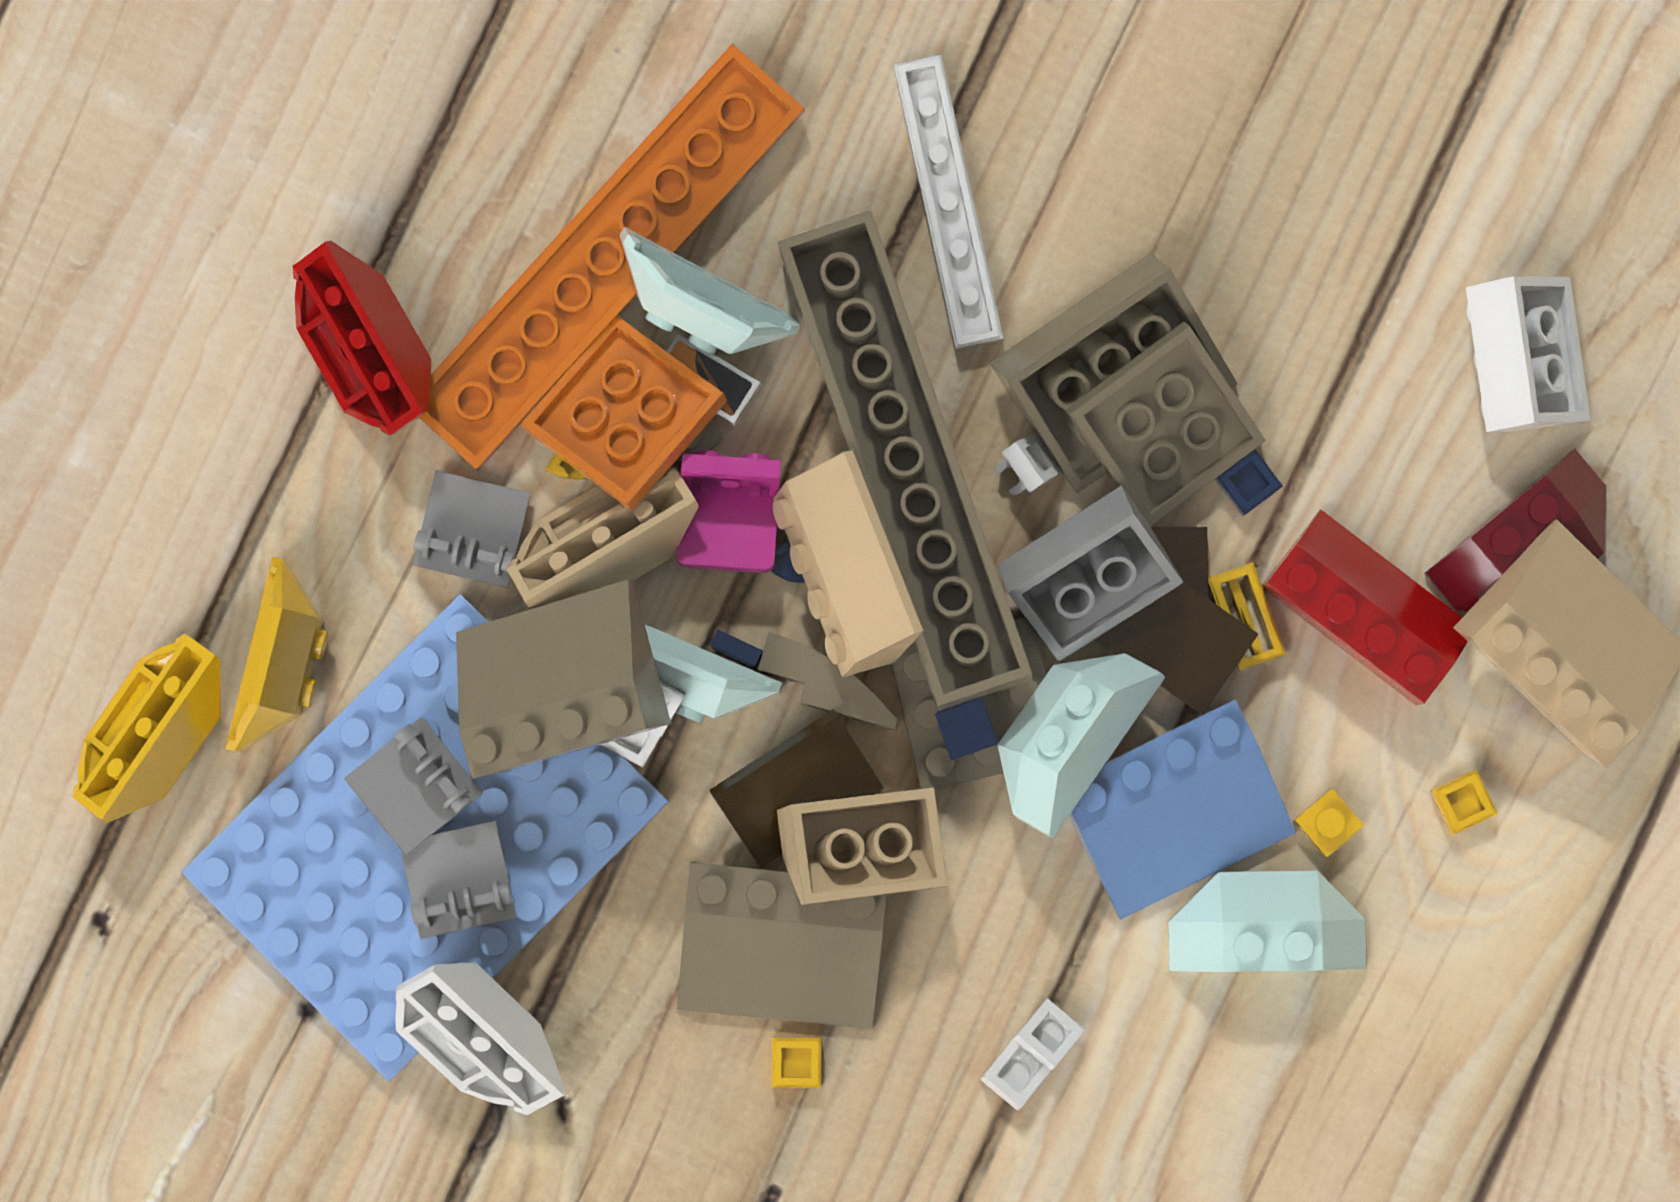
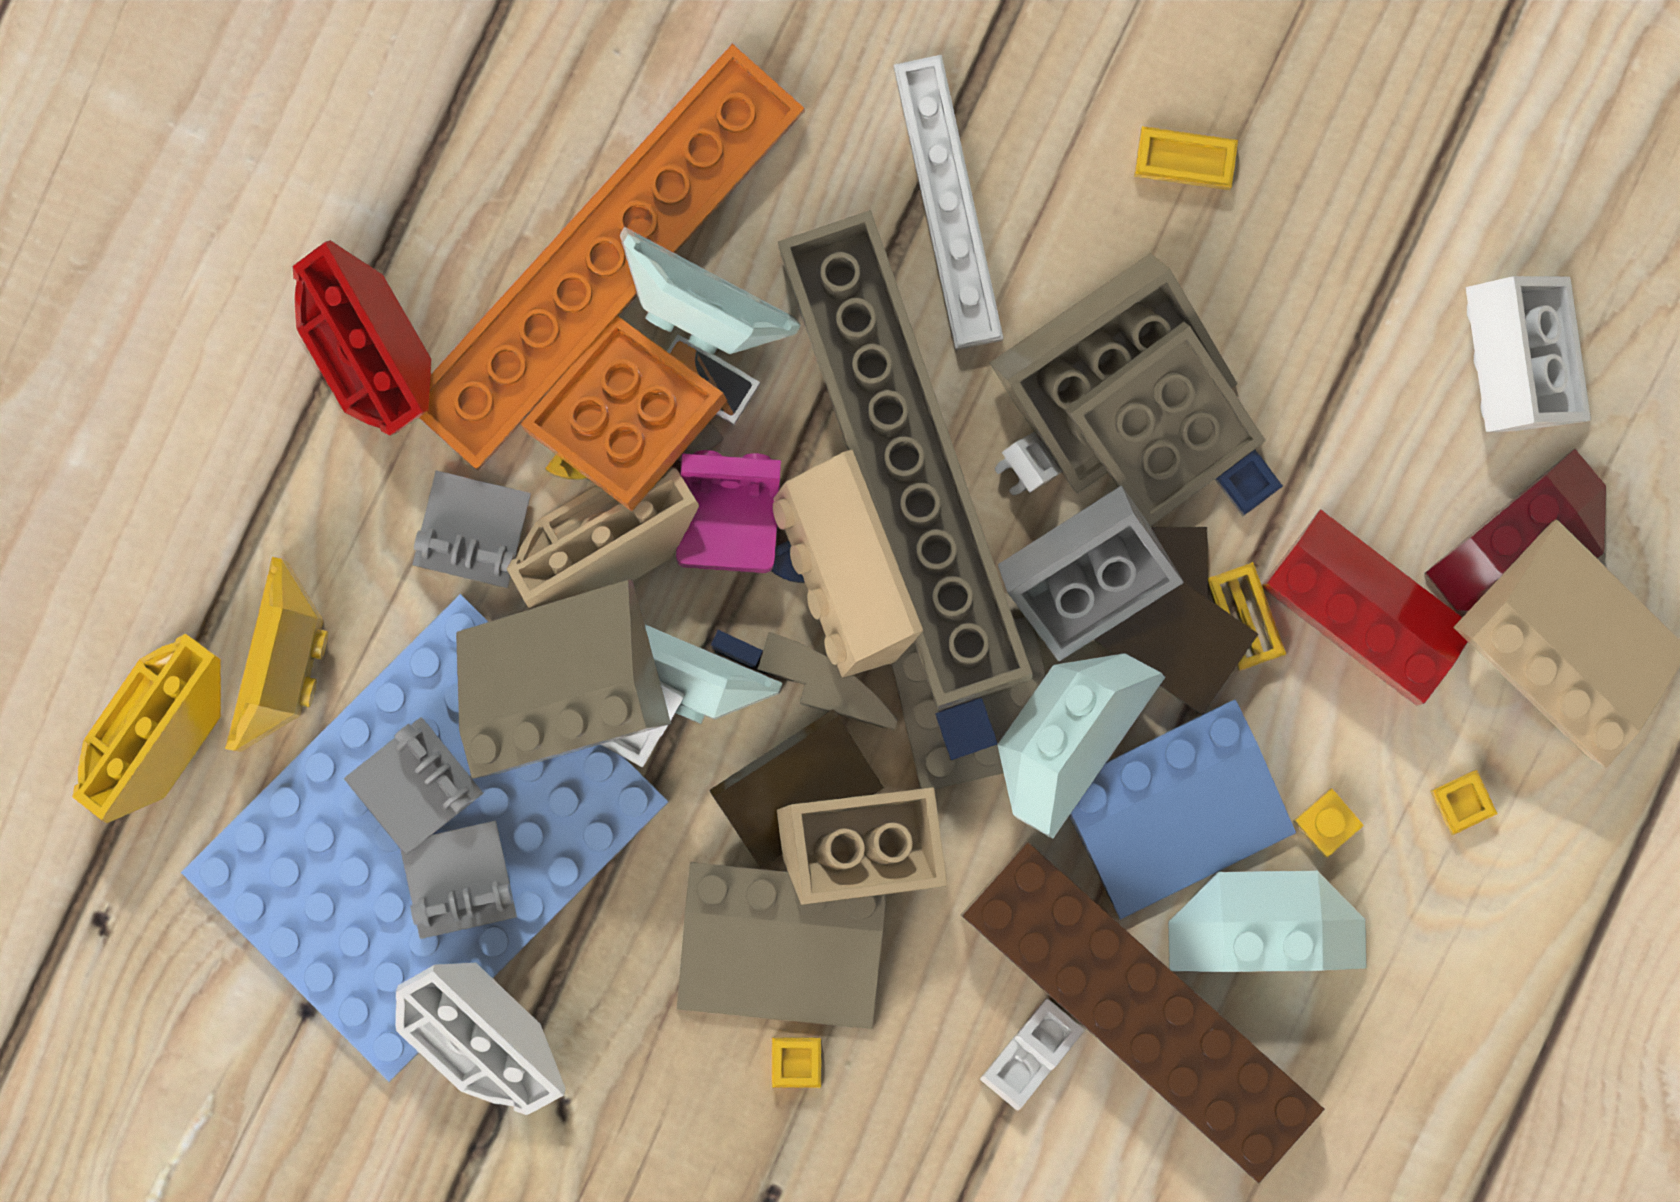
none -> reddish brown brick [960,842,1325,1183]
none -> yellow tile [1134,126,1238,190]

